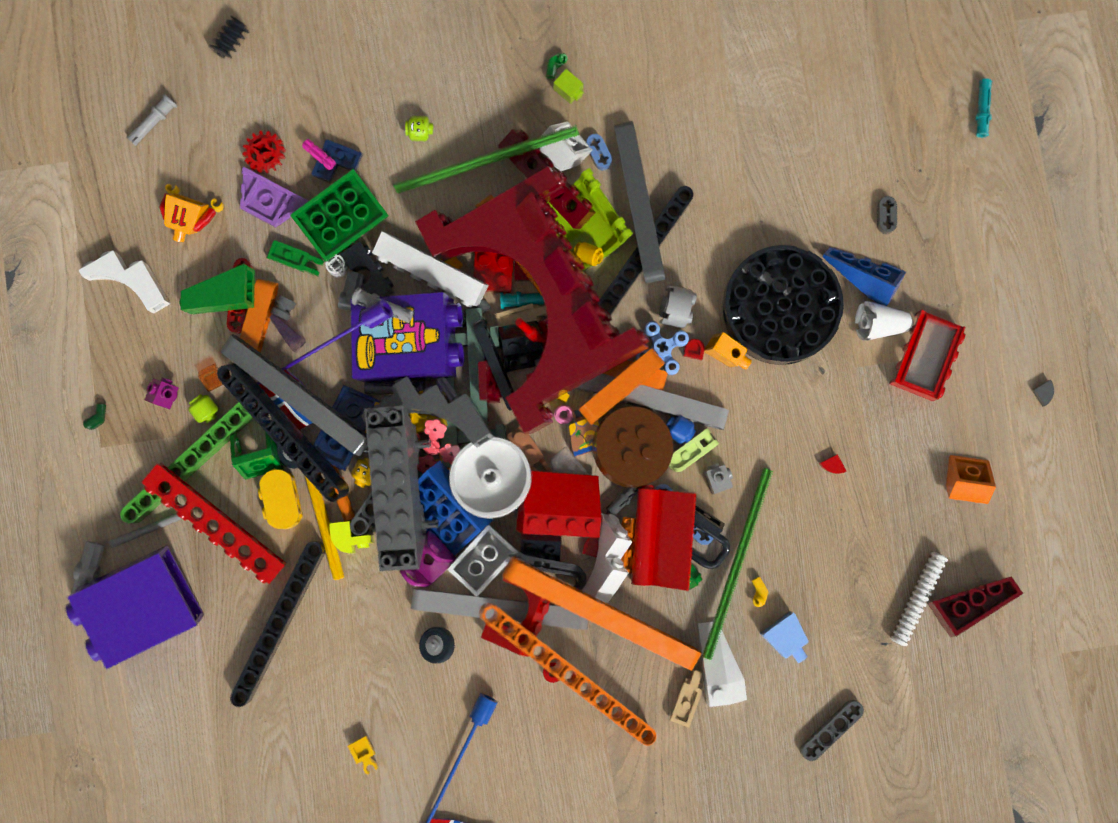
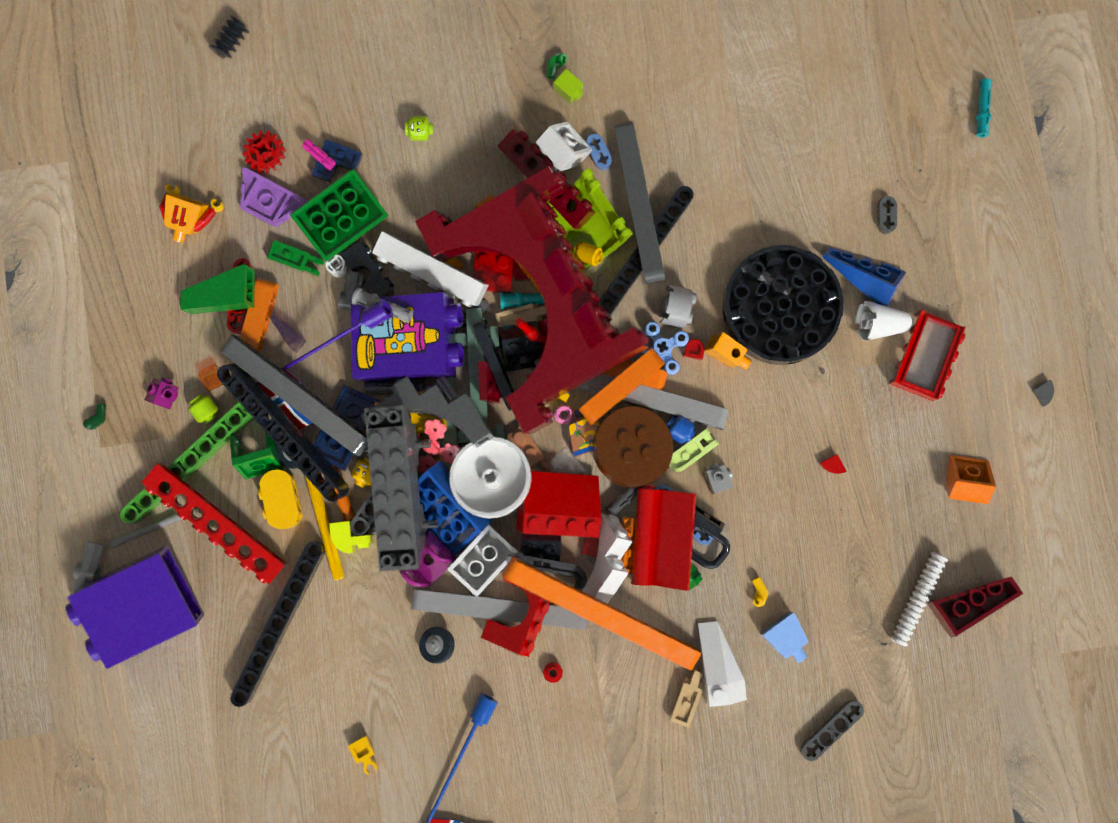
white arch [79,251,170,314] -> none
light grey pin [127,94,177,146] -> none
dark grey wheel [270,295,296,321] -> none
bright green axle [393,124,579,193] -> none
orange beam [479,603,657,746] -> none
bright green axle [702,468,774,661] -> none

